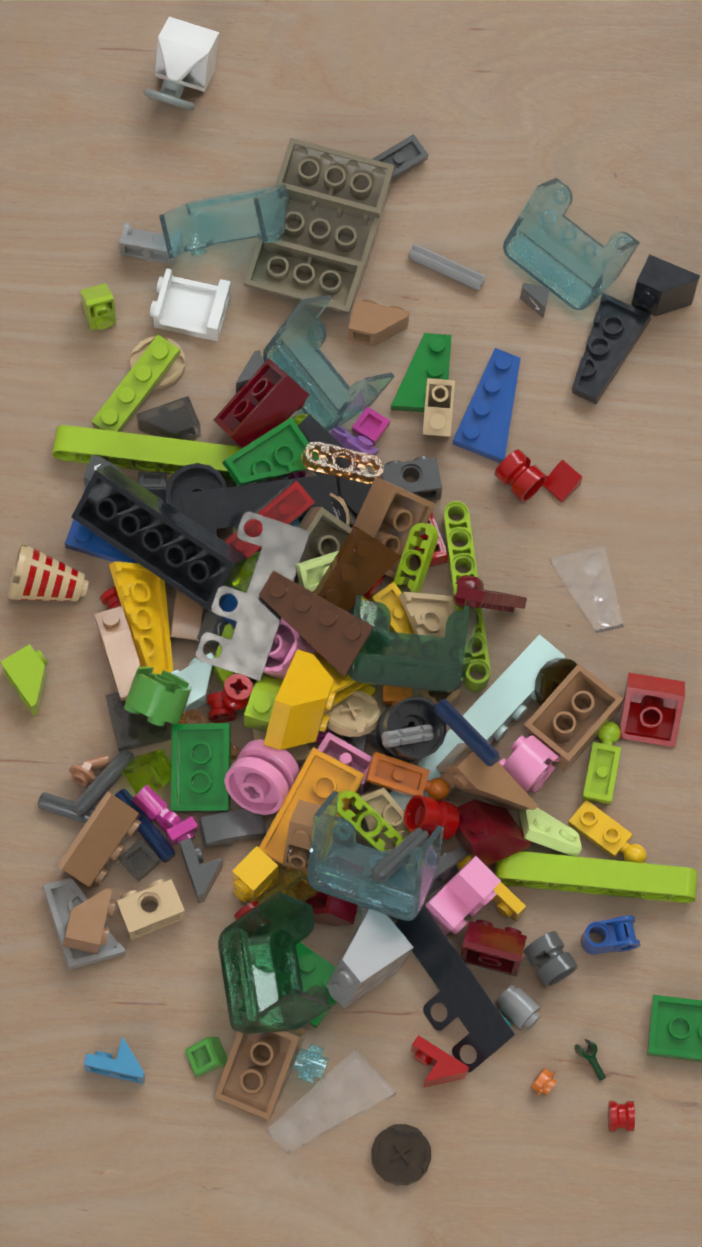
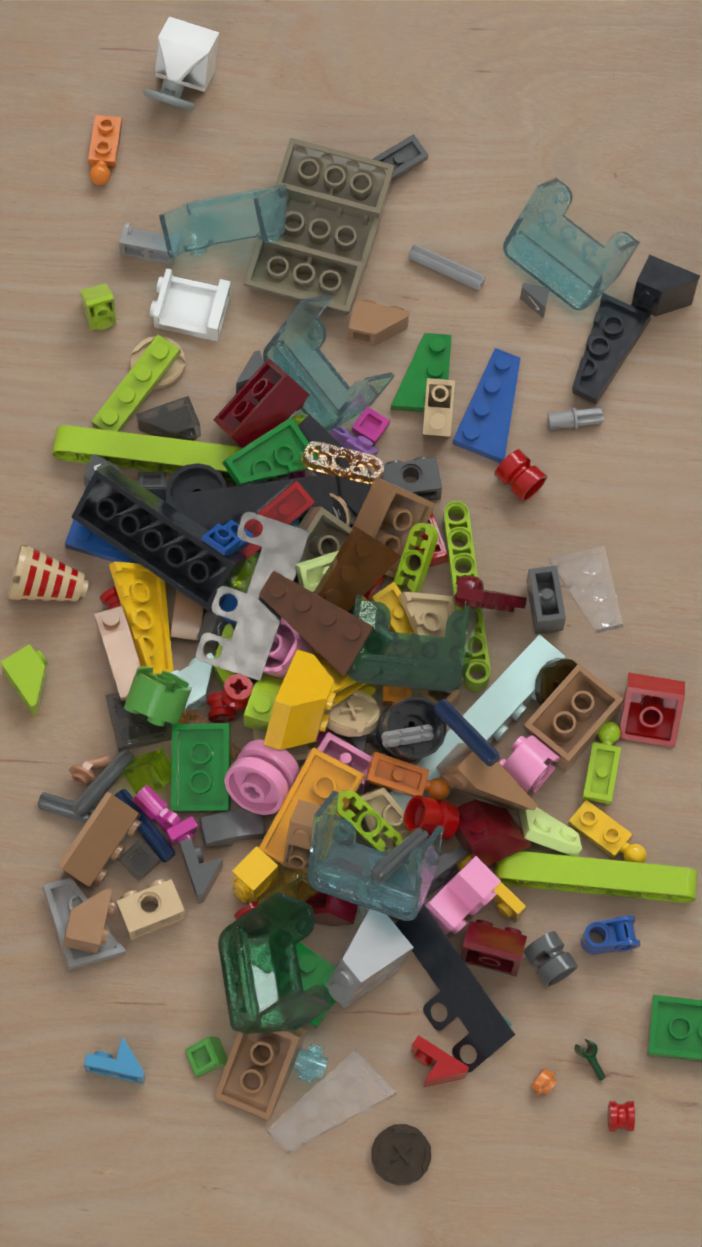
light grey brick [496,985,541,1029] -> none
red slope [543,460,582,503] -> none
none -> orange plate [88,115,122,186]
none -> blue slope [201,520,254,556]
none -> dark grey brick [526,566,566,634]
none -> light grey axle [547,408,604,431]

